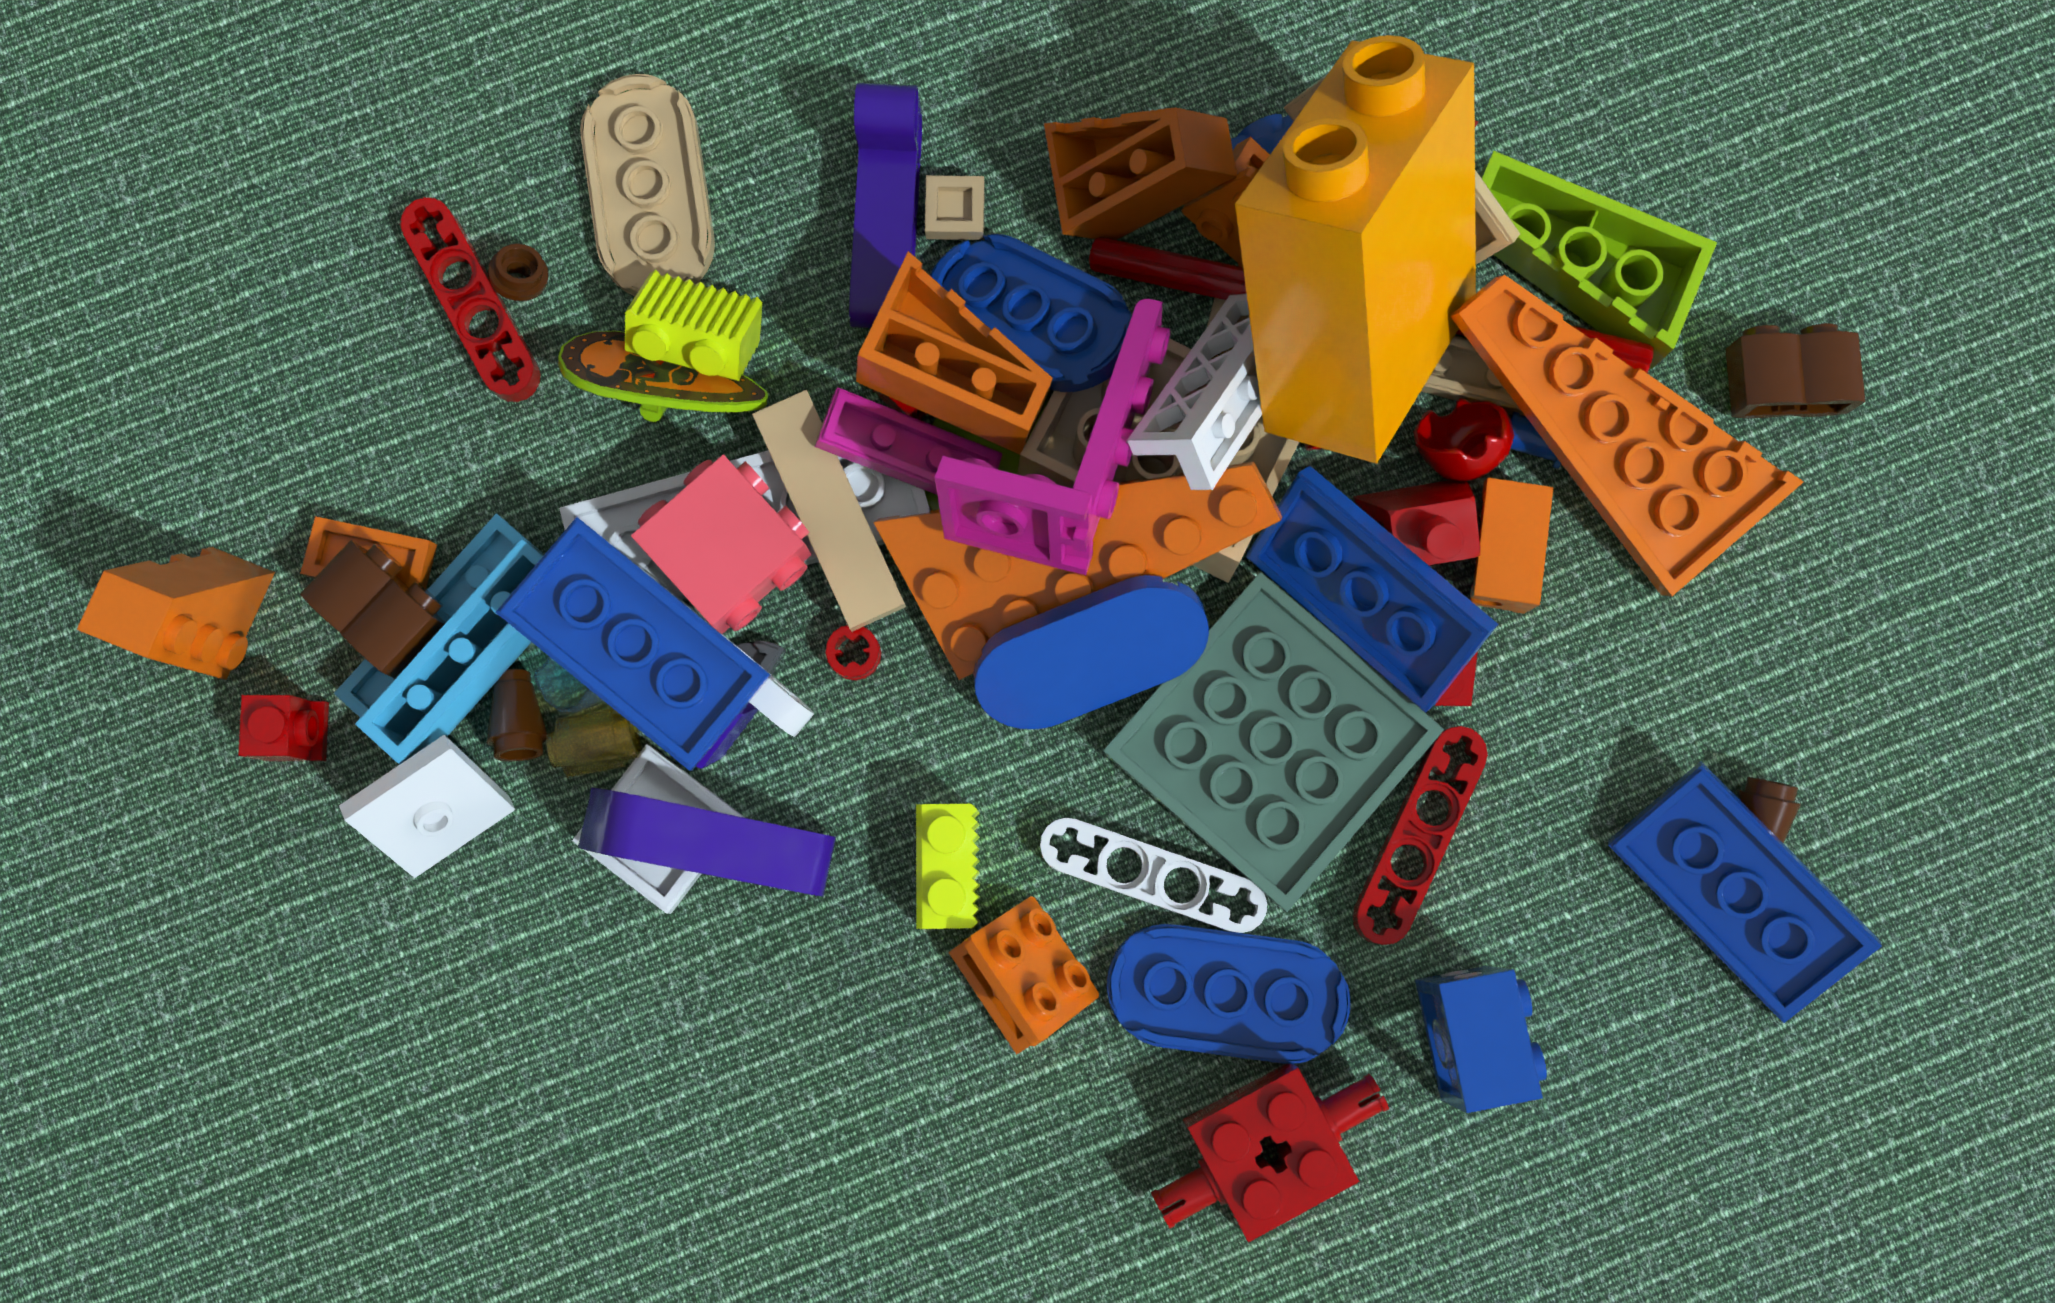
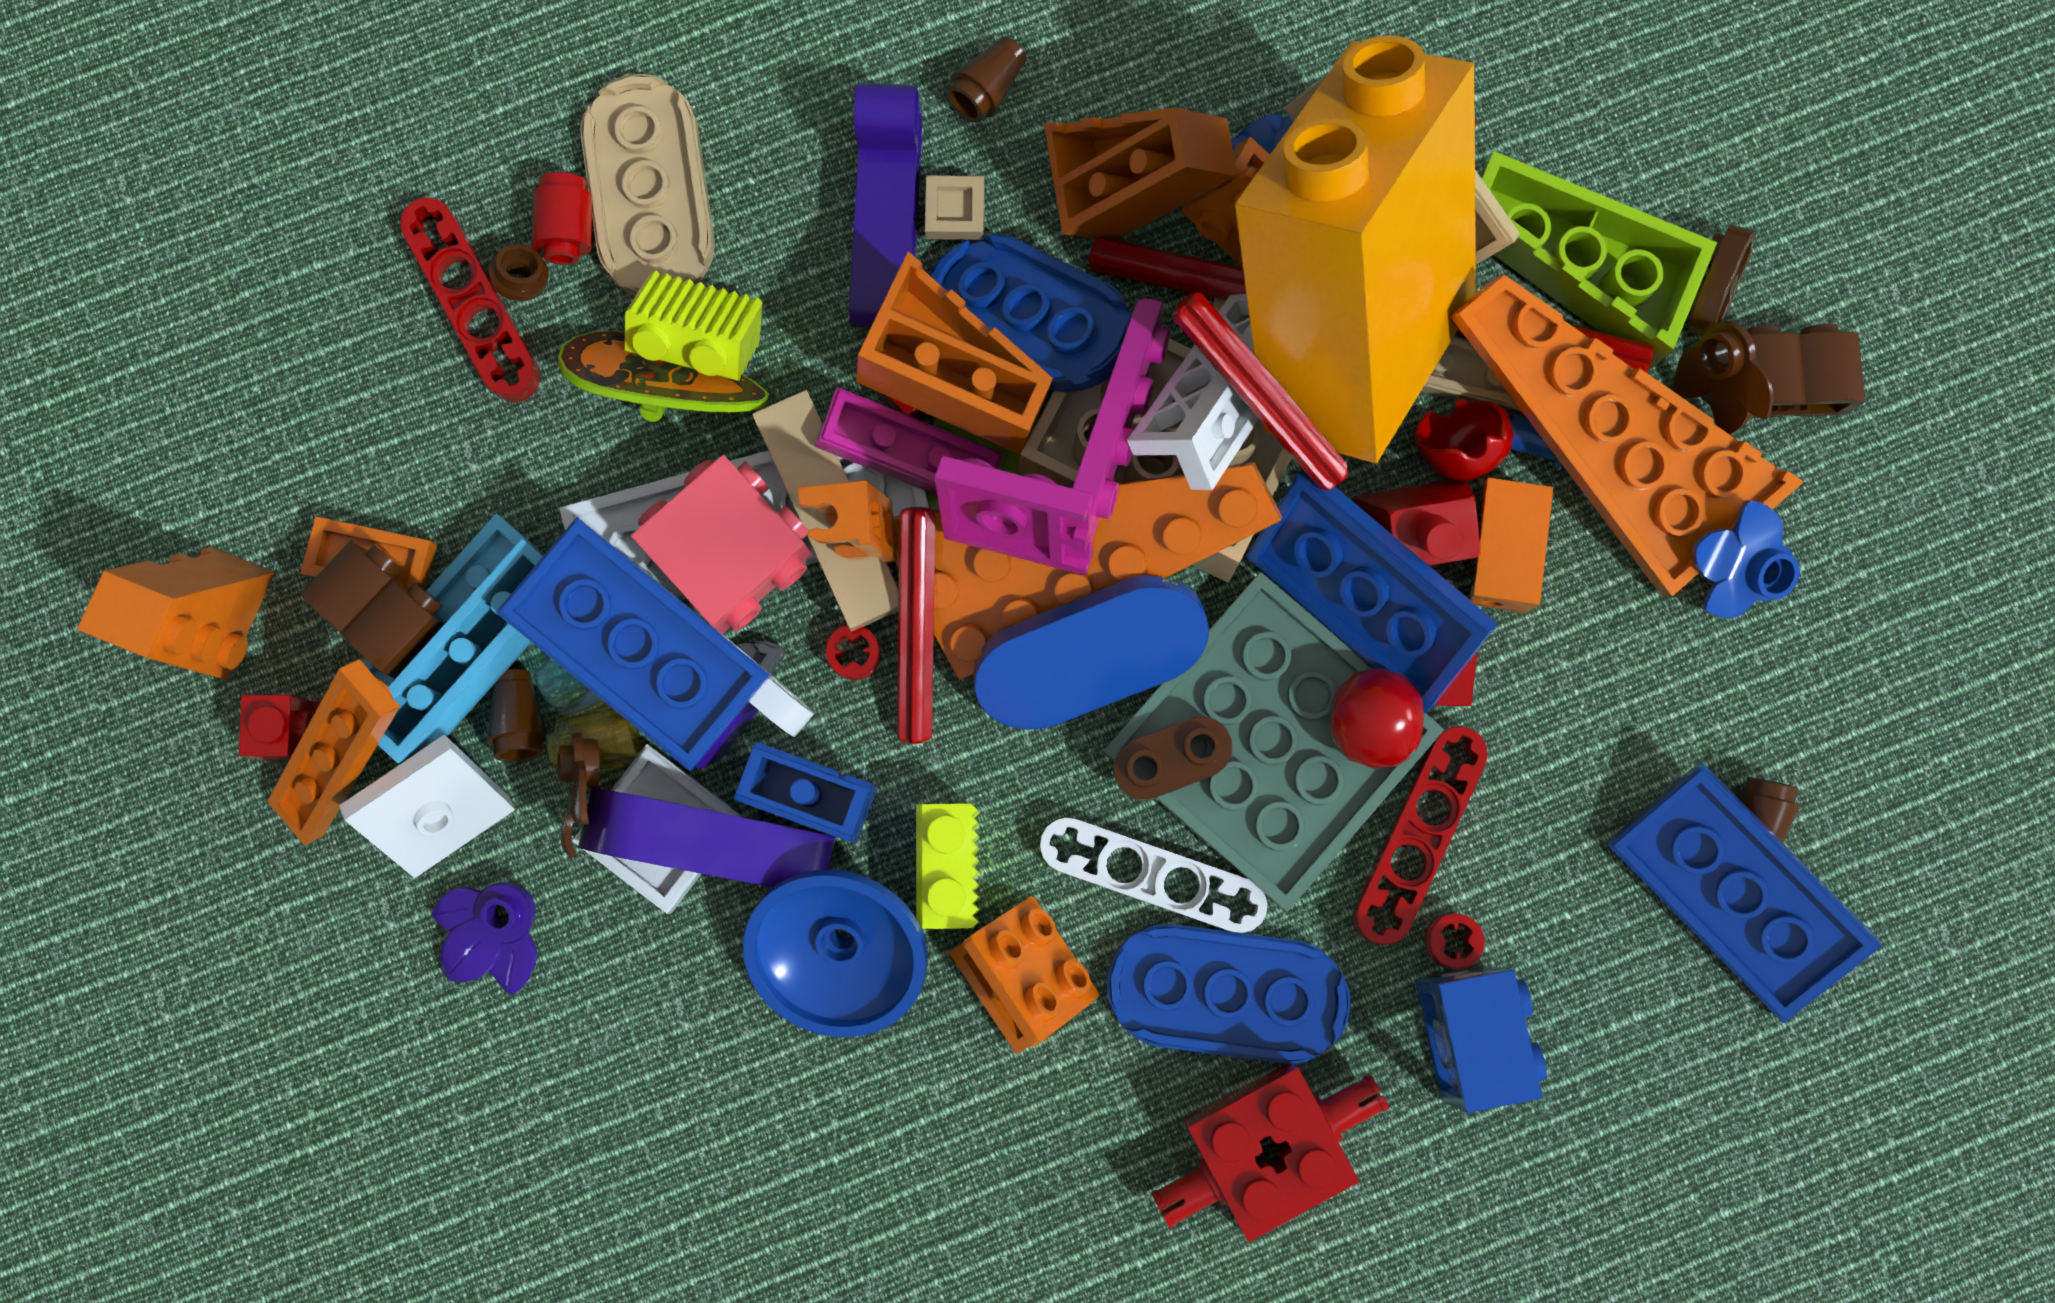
none -> orange plate [267,659,400,846]
none -> dark purple plate [431,882,538,995]
none -> red brick [532,172,592,265]
none -> reddish brown plate [557,732,600,857]
none -> blue brick [734,742,877,844]
none -> blue dish [743,869,928,1037]
none -> orange hinge [798,480,897,563]
none -> red axle [897,507,936,744]
none -> reddish brown cone [946,36,1027,123]
none -> reddish brown plate [1113,716,1232,801]
none -> red axle [1173,292,1348,491]
none -> red hair [1330,668,1424,769]
none -> red bush [1424,913,1485,969]
none -> reddish brown plate [1674,321,1774,435]
none -> reddish brown plate [1686,224,1756,336]
none -> blue plate [1692,500,1800,618]

